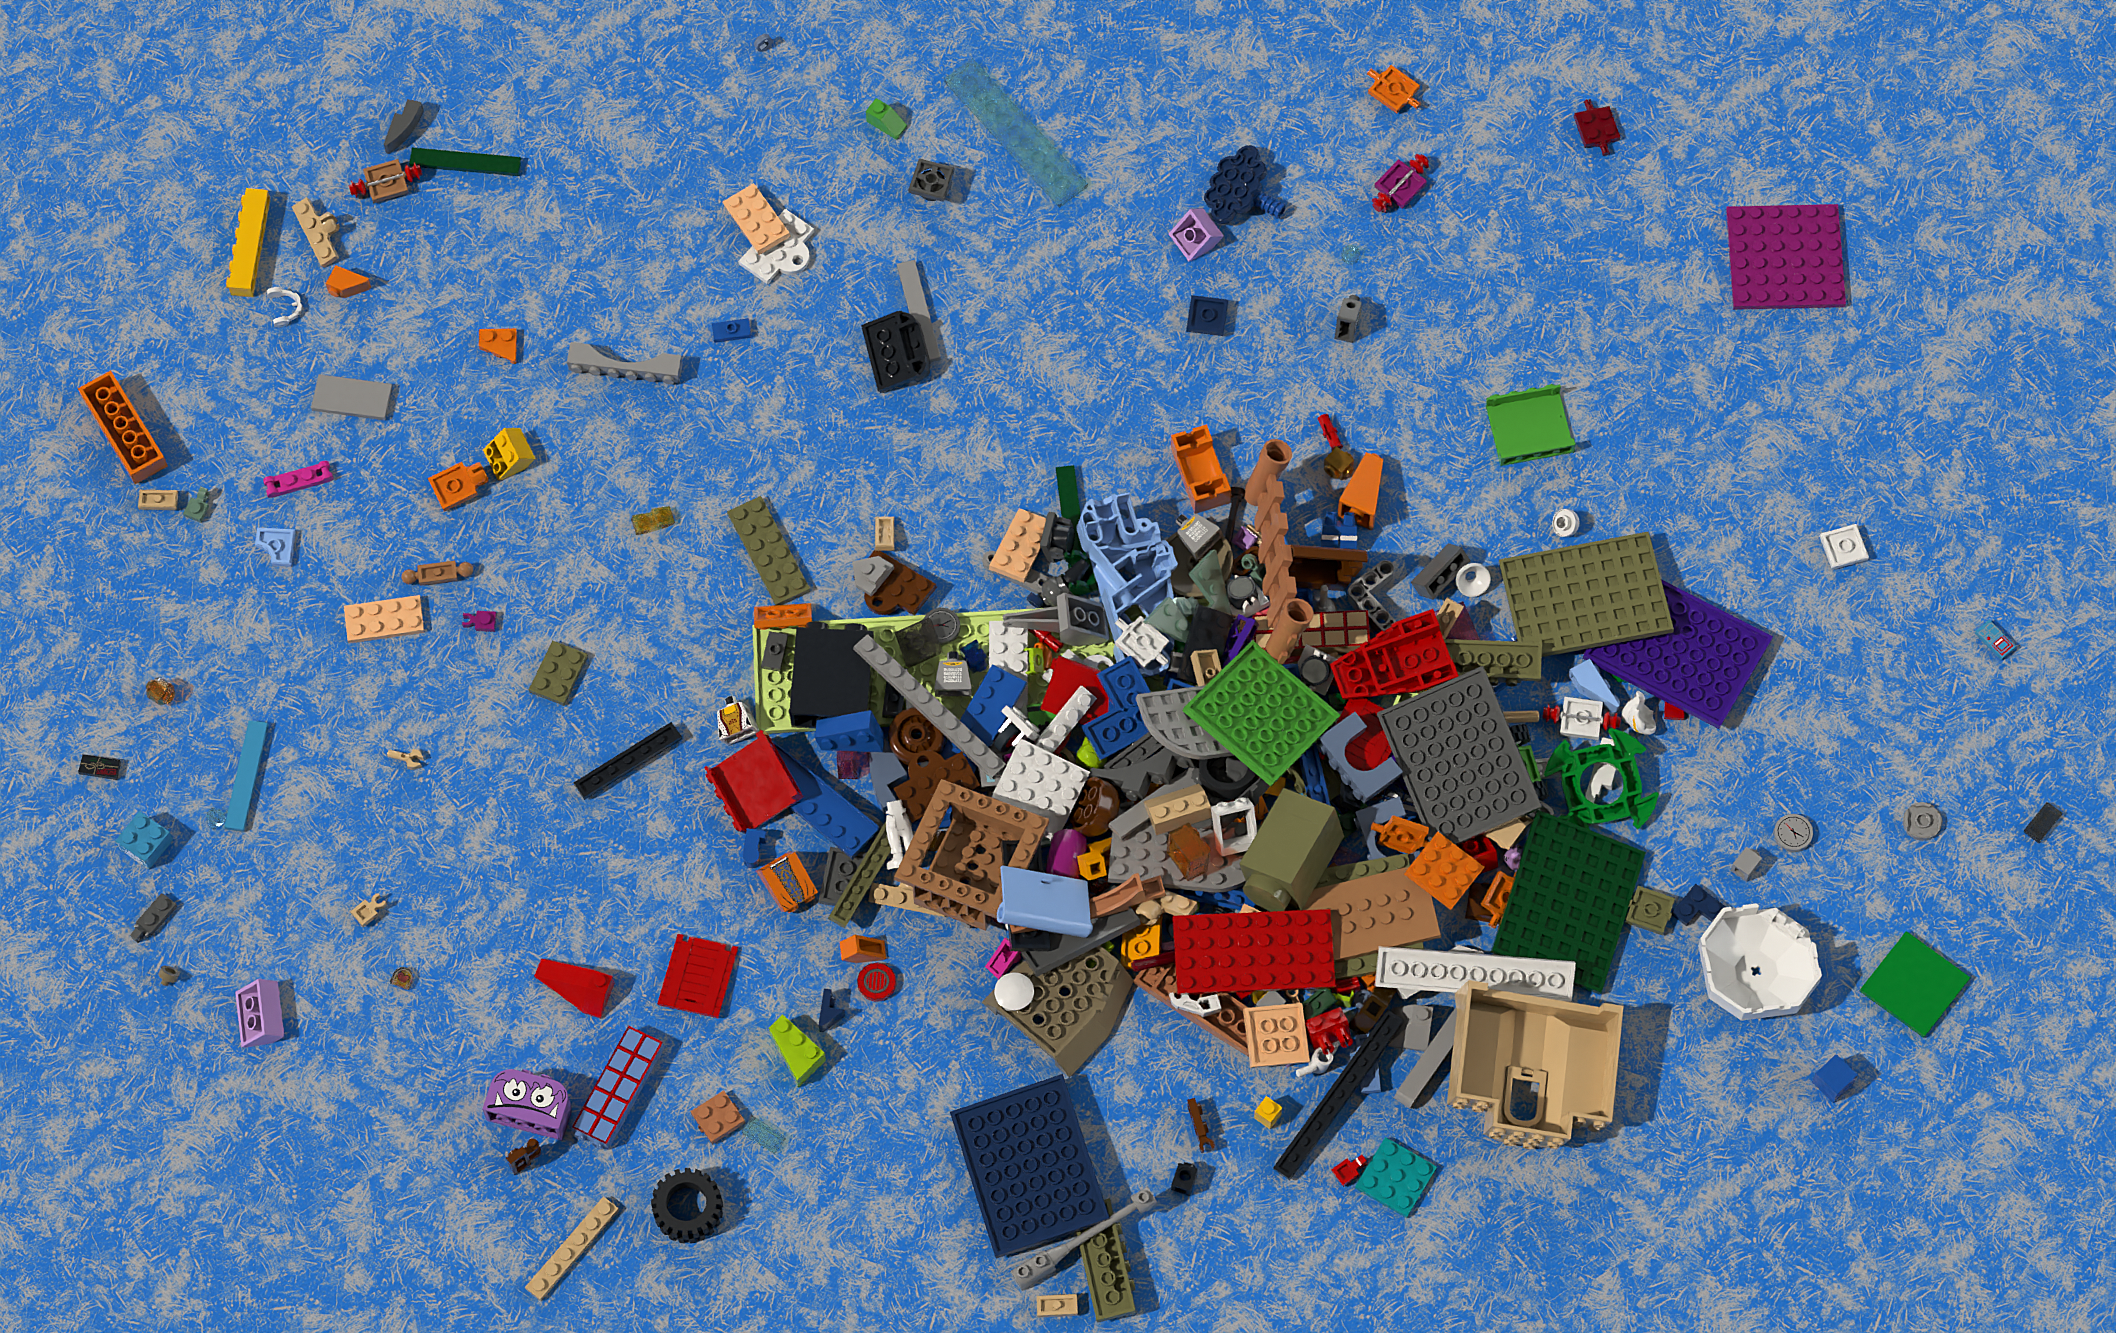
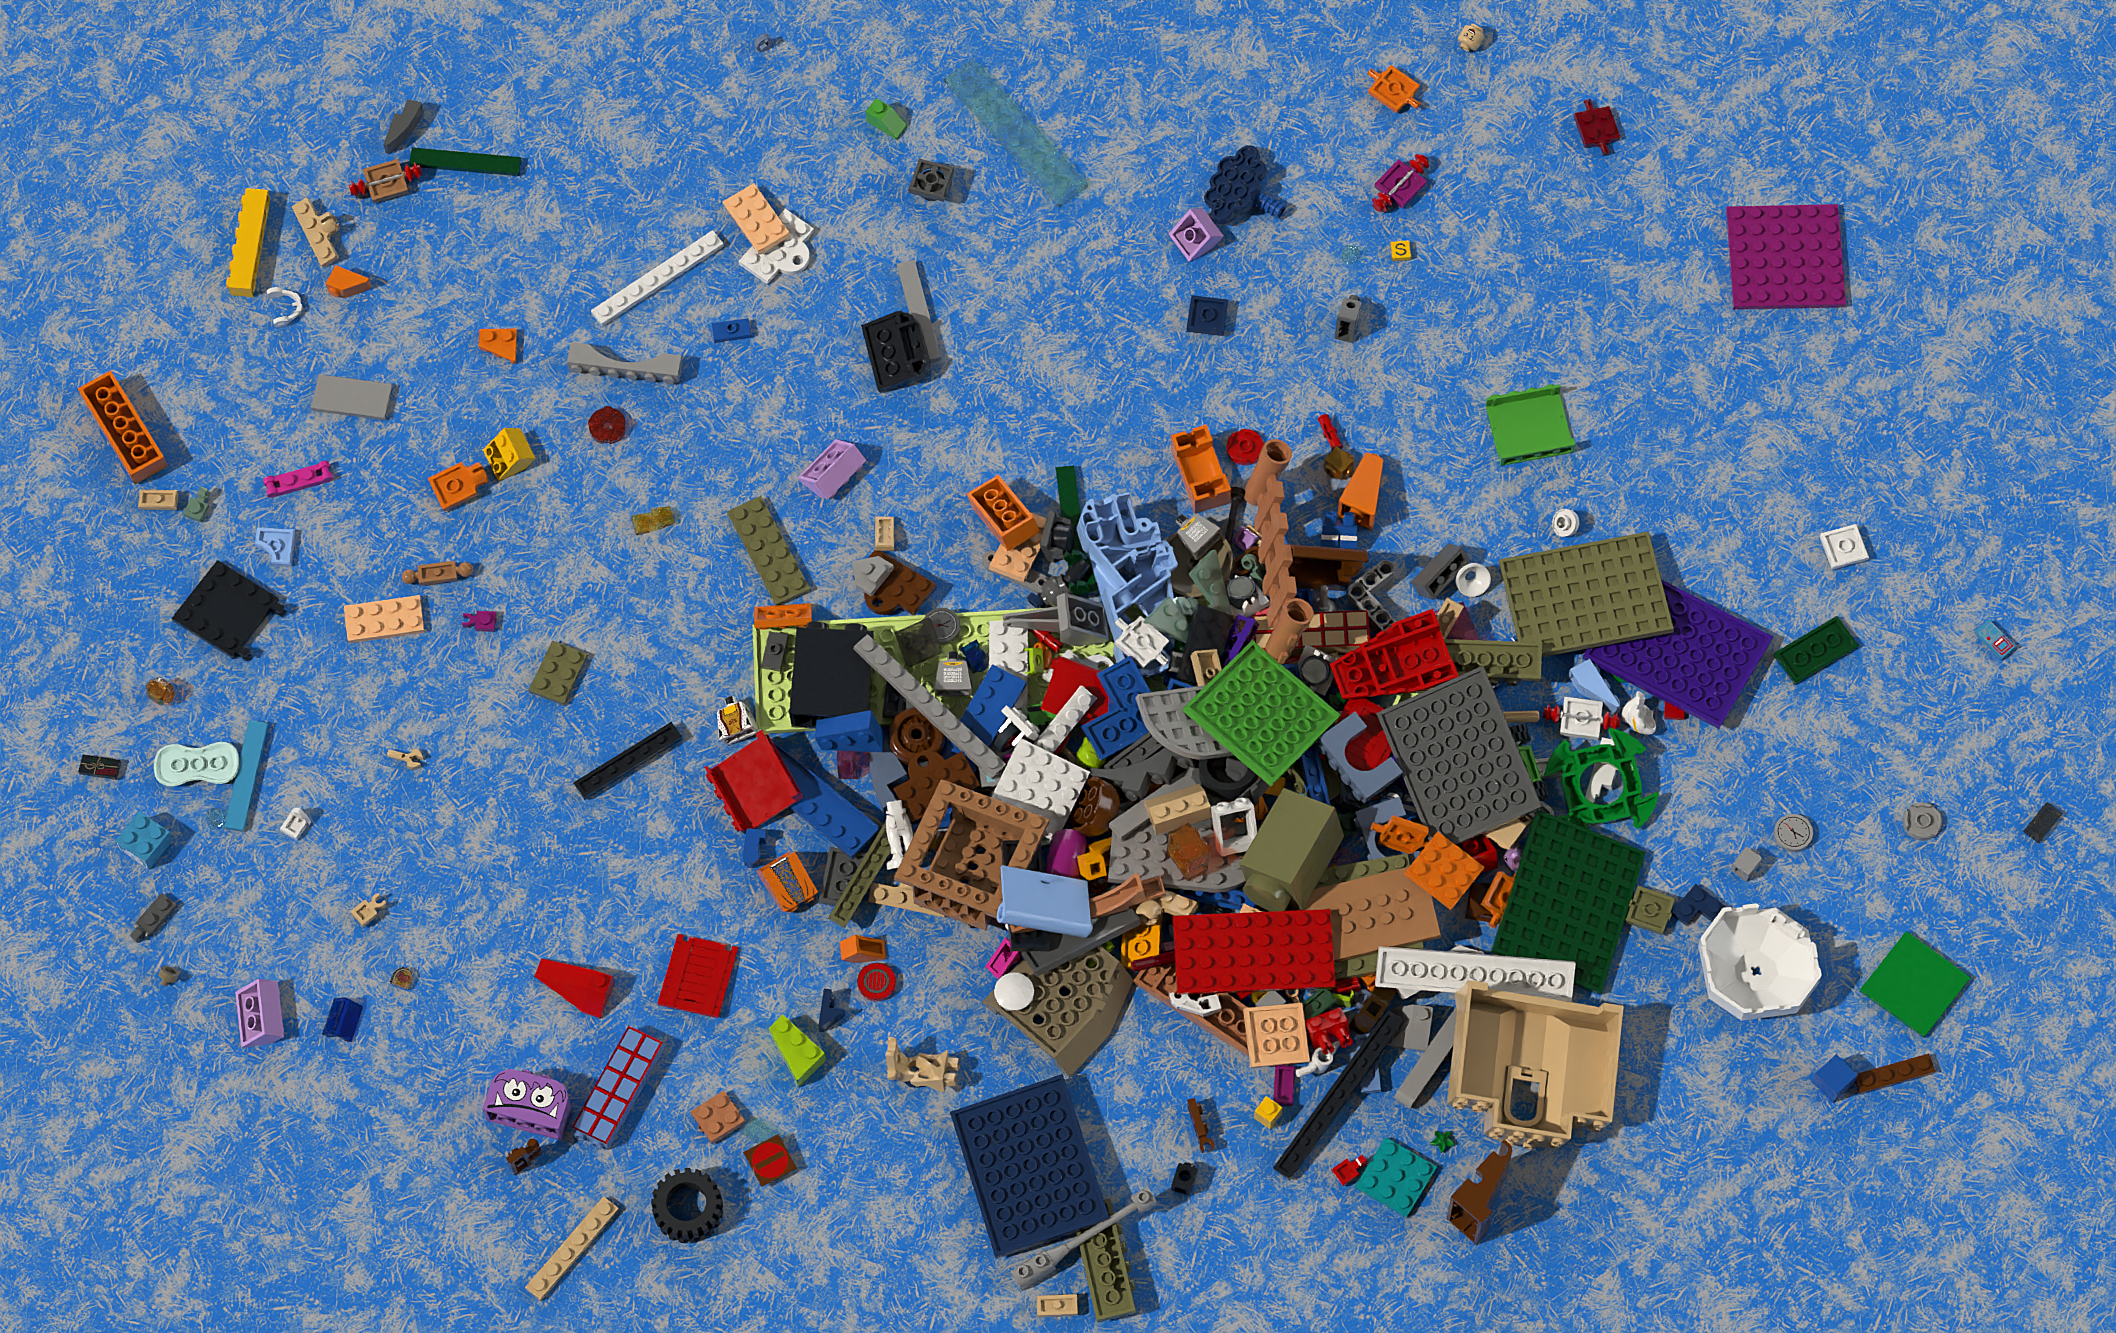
none -> light aqua plate [154,742,239,786]
none -> black plate [171,560,286,662]
none -> white tile [280,808,311,840]
none -> clear blue panel [322,997,363,1042]
none -> clear red plate [588,406,626,444]
none -> white plate [591,230,724,327]
none -> piece [743,1134,797,1187]
none -> lavender slope [798,439,866,499]
none -> tan hips [885,1037,960,1092]
none -> orange brick [966,475,1040,551]
none -> red tile [1226,429,1264,466]
none -> magenta tile [1273,1065,1295,1106]
none -> yellow tile [1390,240,1411,261]
none -> green plant [1430,1131,1454,1153]
none -> reddish brown panel [1446,1139,1512,1245]
none -> tan head [1457,23,1485,52]
none -> dark green tile [1773,616,1859,685]
none -> reddish brown plate [1855,1053,1936,1095]

